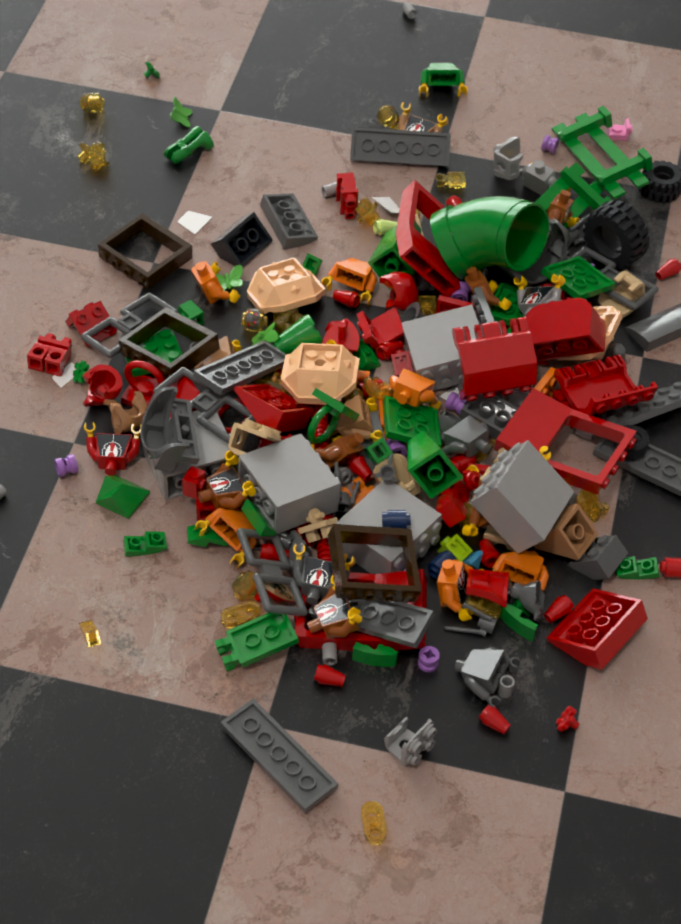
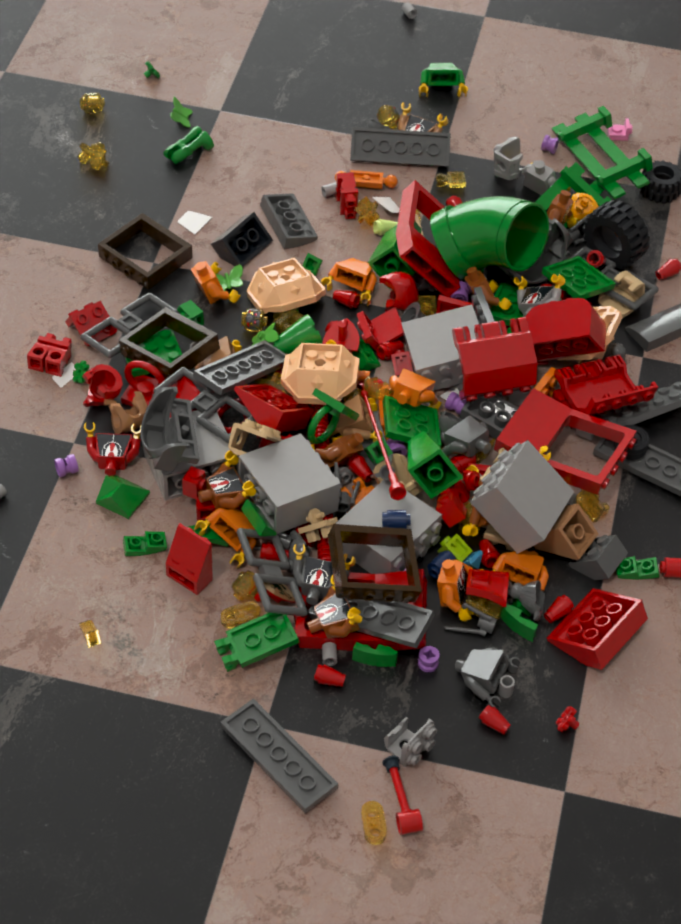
none -> red slope [166,523,213,595]
none -> orange plate [335,170,398,189]
none -> red piece [361,390,406,500]
none -> red piece [382,756,423,835]
none -> light orange piece [571,193,599,220]
none -> red cone [587,250,606,268]

